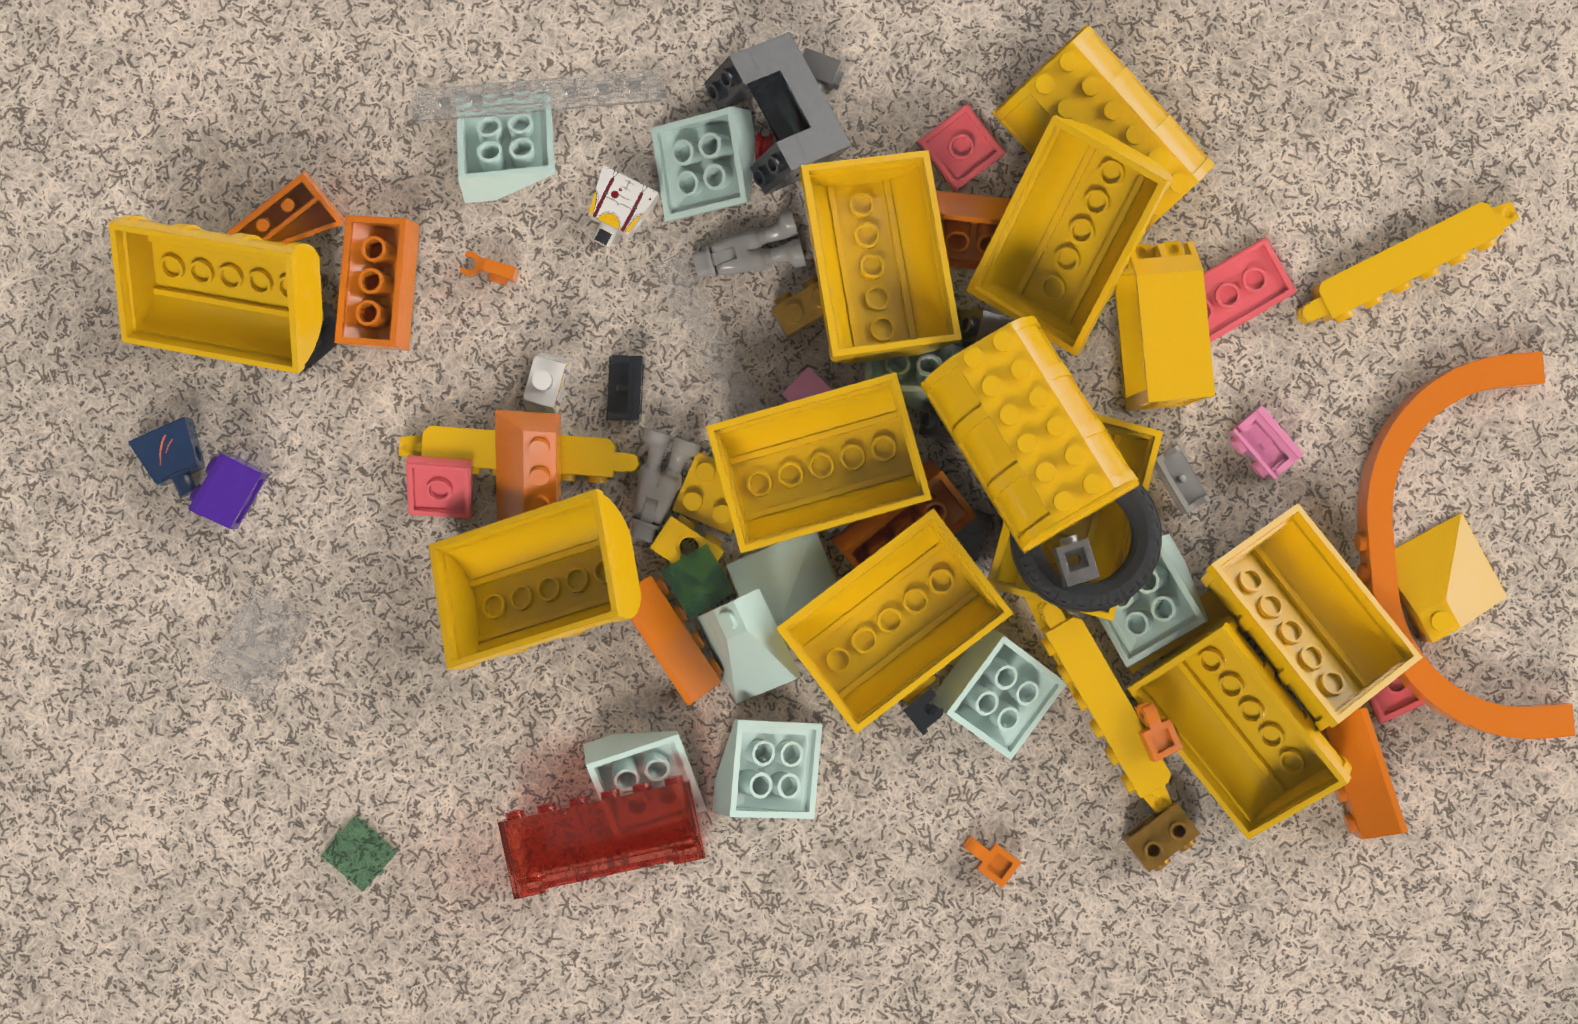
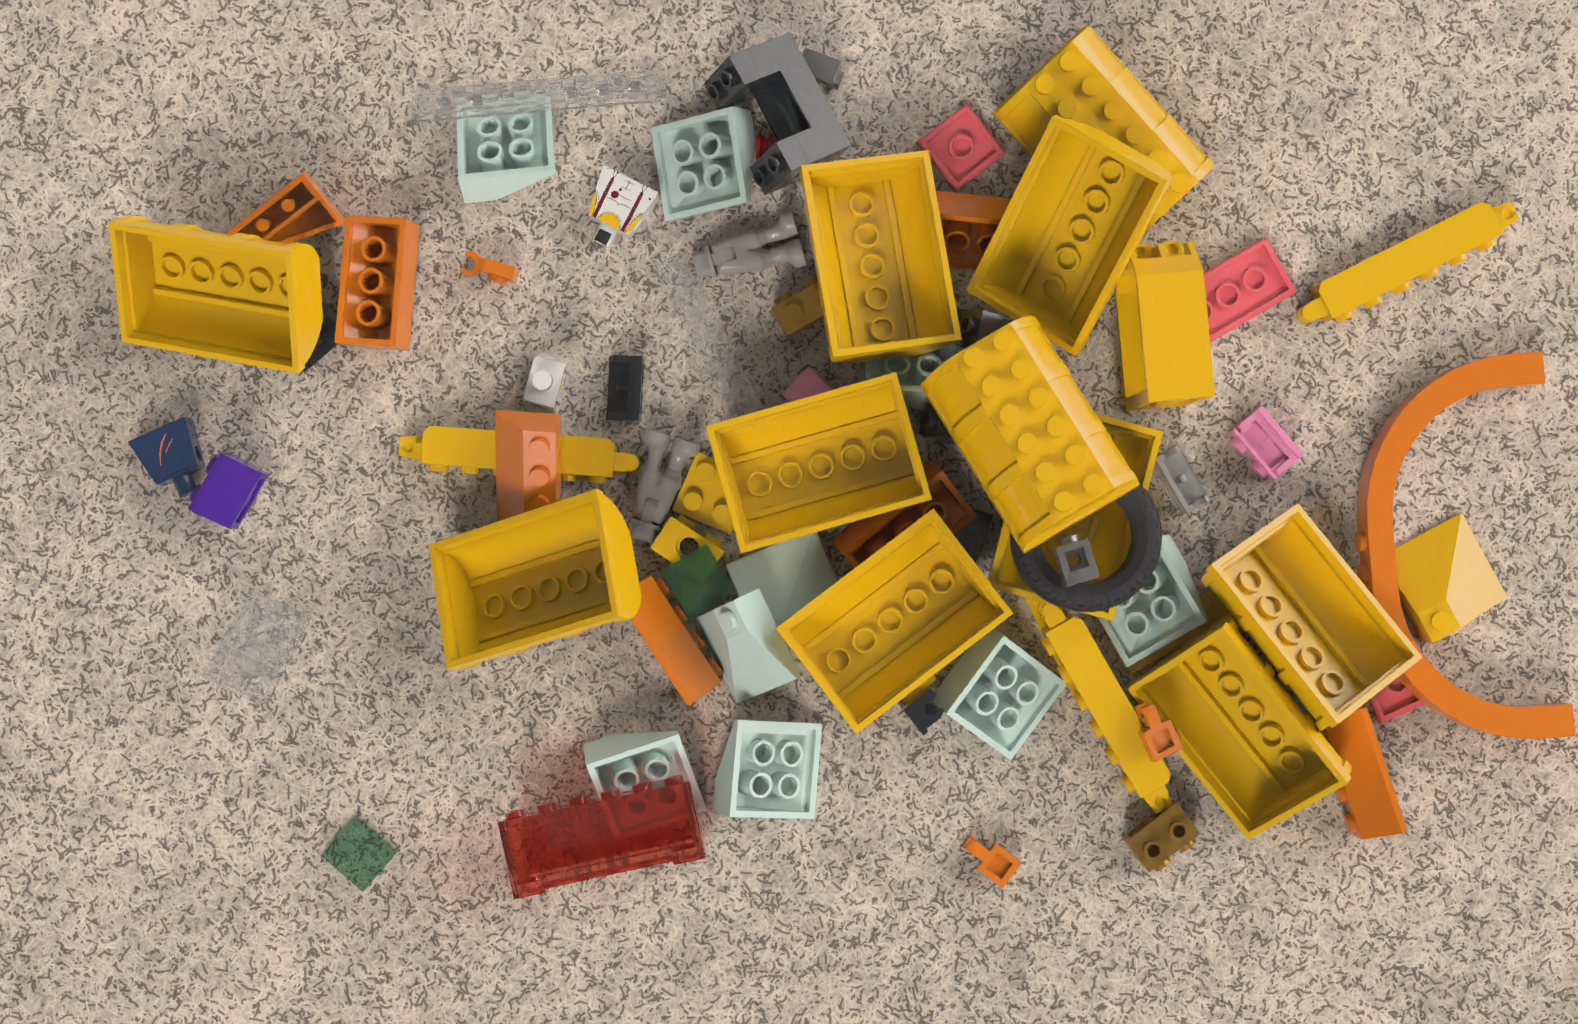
coral tile [406,455,473,519] -> none

